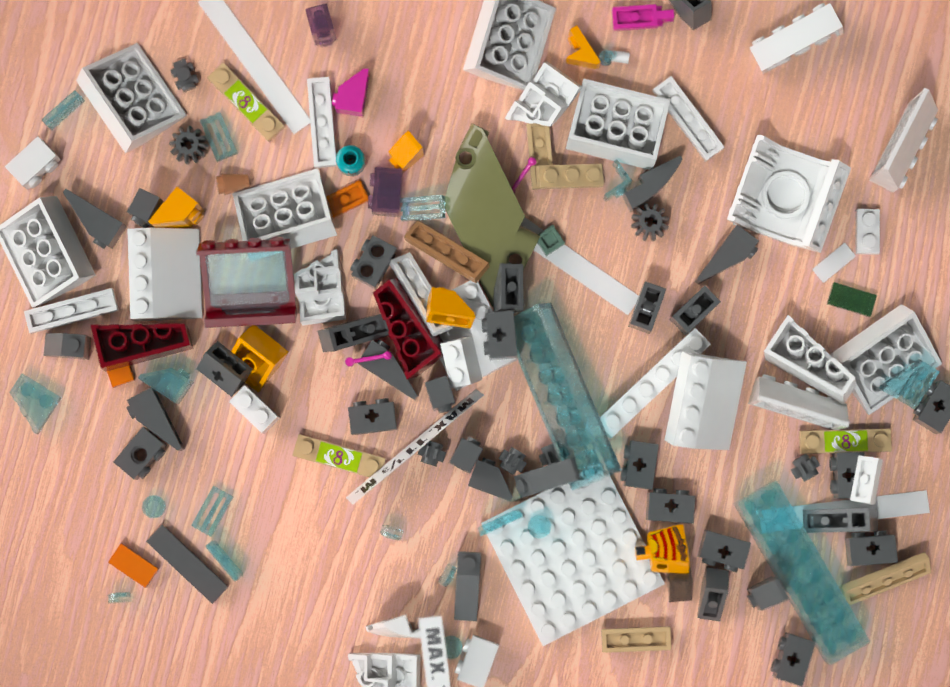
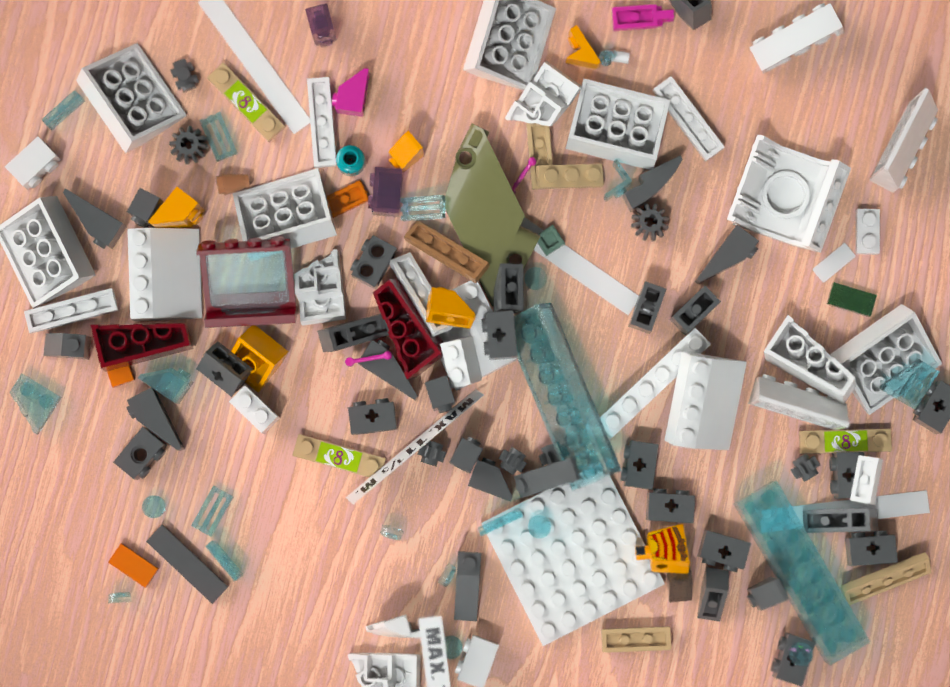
none -> clear light blue tile [524,267,547,290]
none -> clear light blue tile [789,642,813,666]

